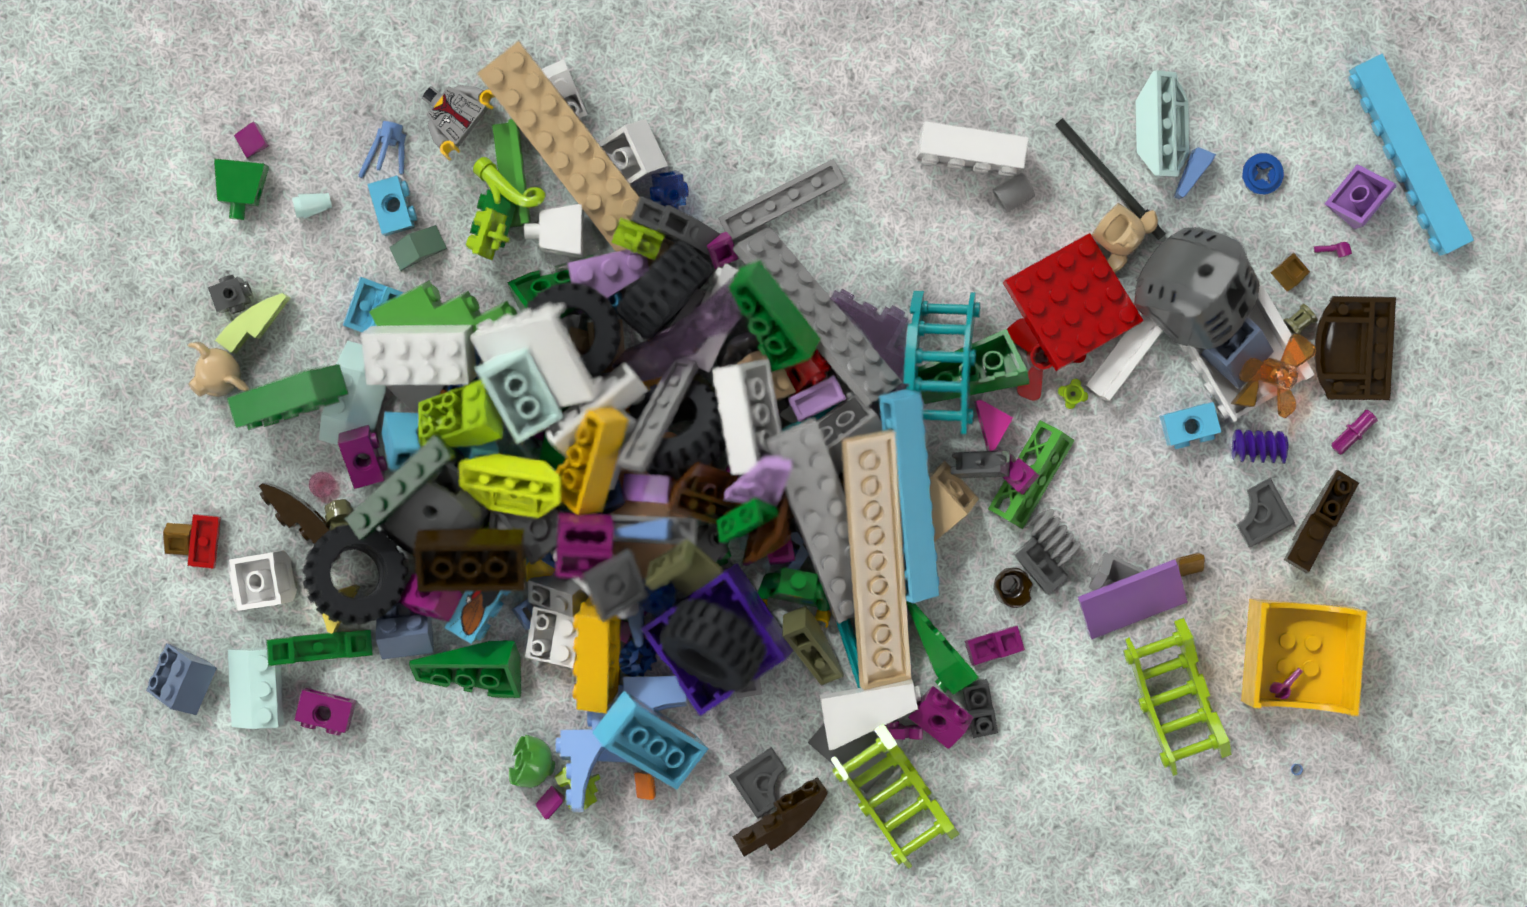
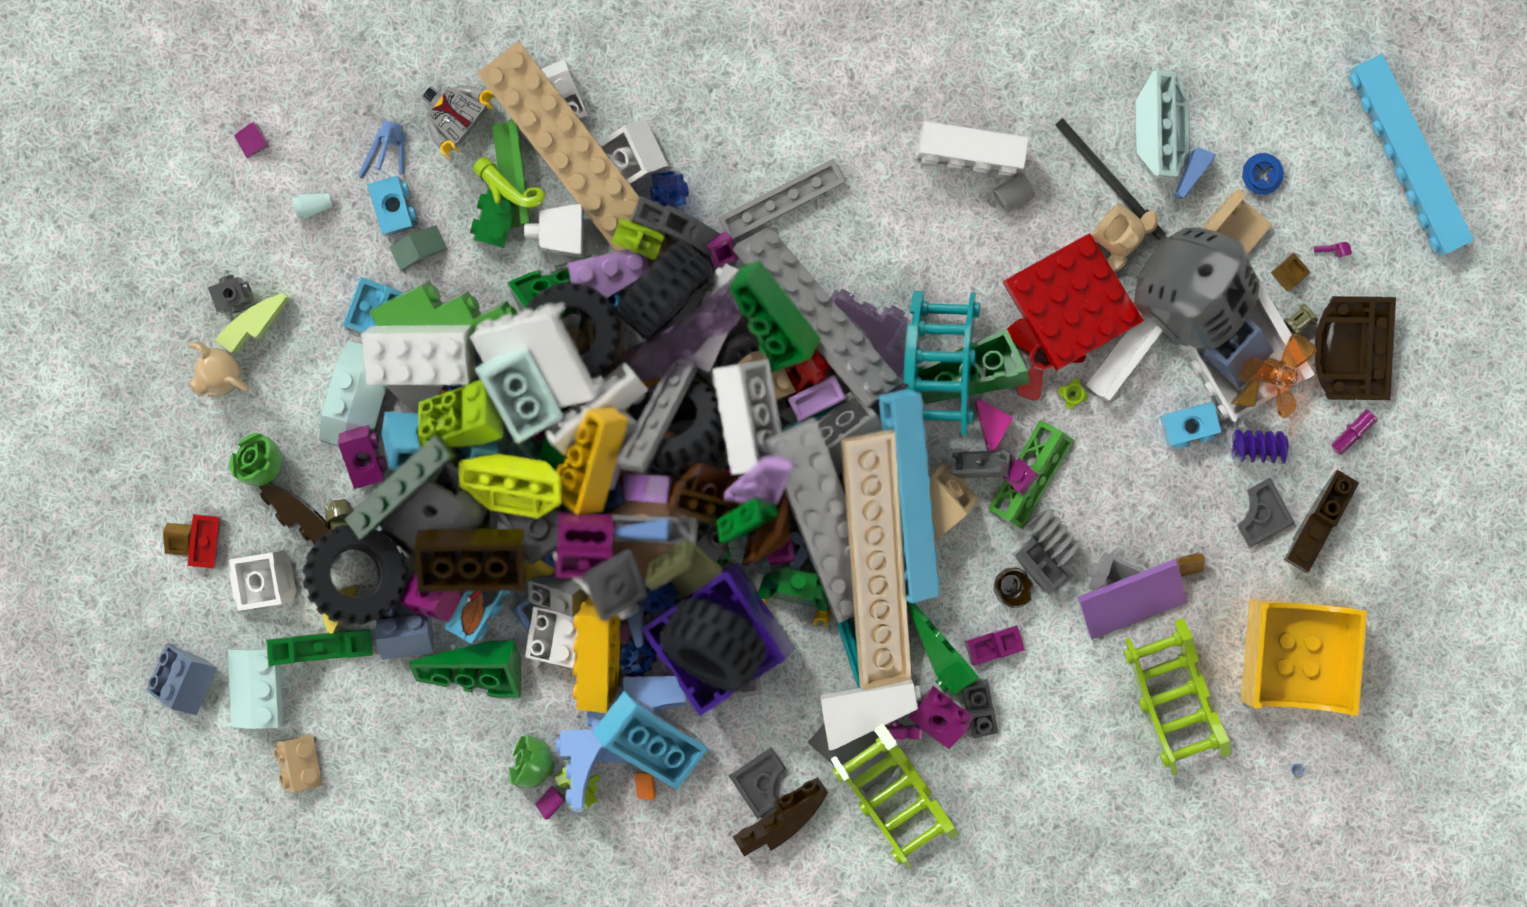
green torso [214,159,269,220] -> none
green brick [227,364,348,430] -> none
magenta brick [294,688,356,736] -> none
clear pink tile [309,472,336,498] -> none
lime hips [465,208,510,260] -> none
olive slope [783,606,844,685] -> none
magenta hand [1269,667,1303,699] -> none
medium lavender slope [1325,164,1397,229] -> none
none -> bright green cylinder [229,433,283,487]
none -> tan bracket [274,735,323,793]
none -> tan bracket [1202,188,1272,254]

